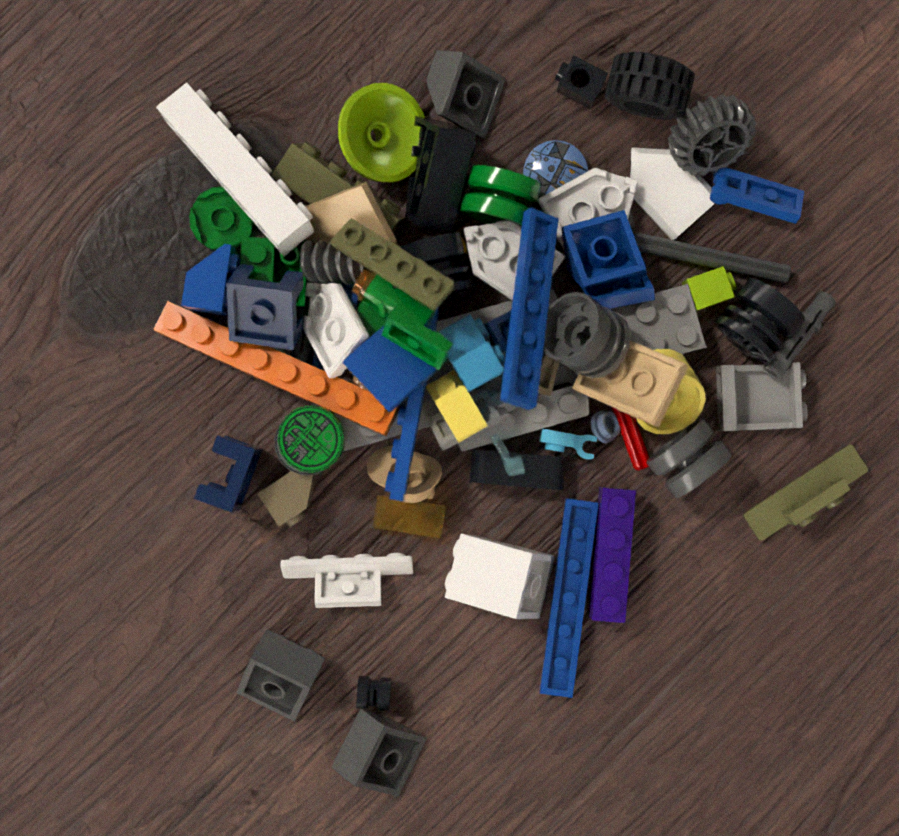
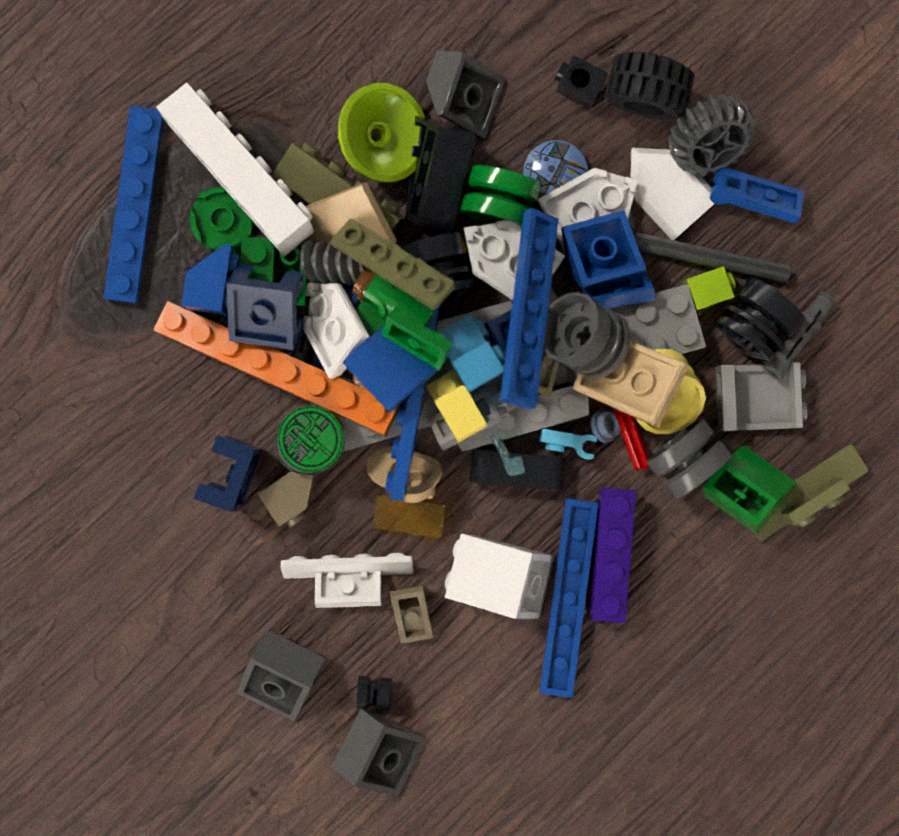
none -> blue plate [103,106,164,304]
none -> dark tan slope [390,586,433,644]
none -> green slope [703,445,797,535]

